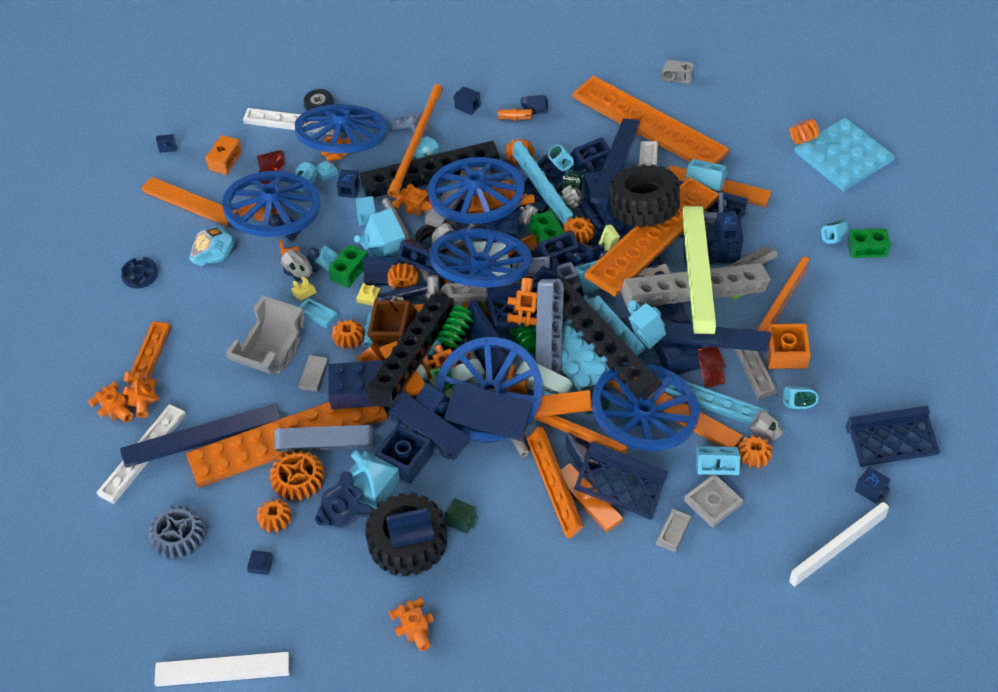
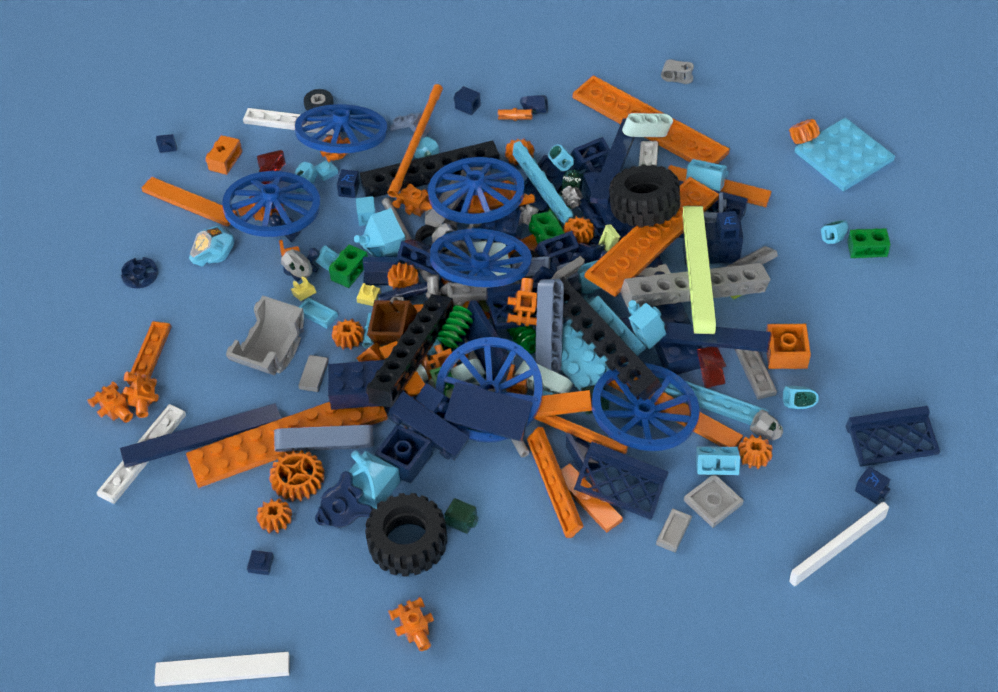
sand blue gear [148,505,205,560] -> none
dark blue panel [386,508,435,548] -> none
orange tile [757,256,810,331] -> none
none -> light grey tile [552,256,585,279]
none -> light aqua beam [622,113,673,137]

